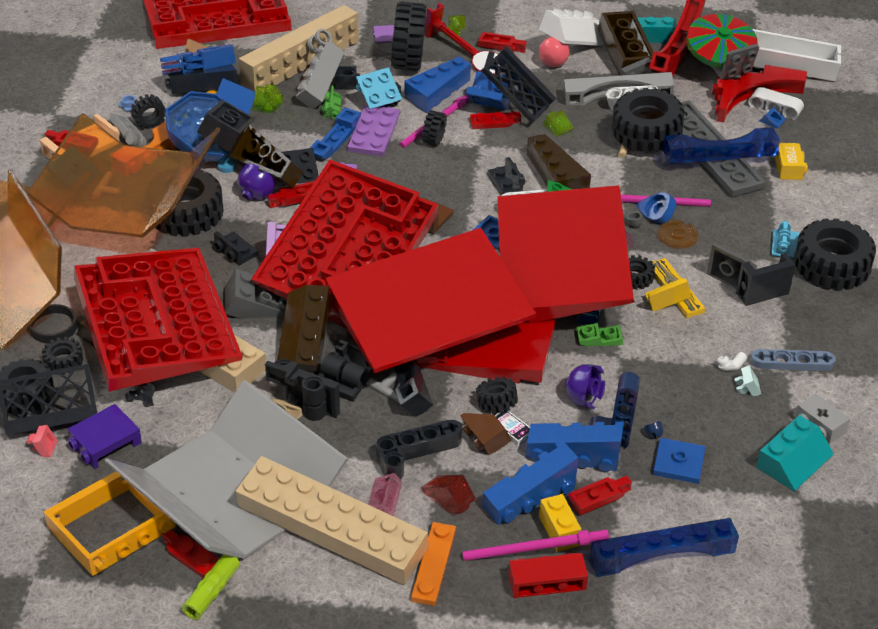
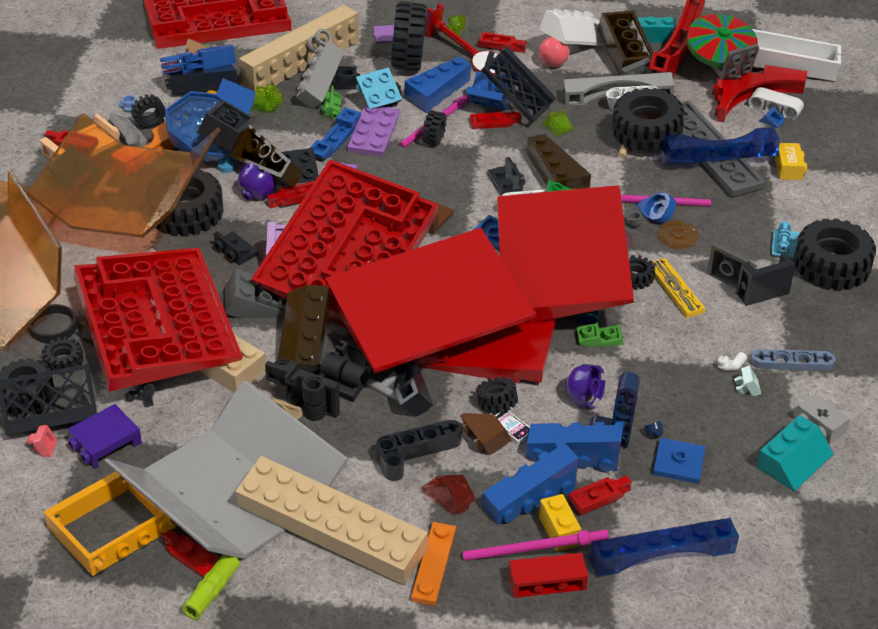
clear pink slope [368,473,402,516] -> none
yellow panel [645,278,692,311] -> none

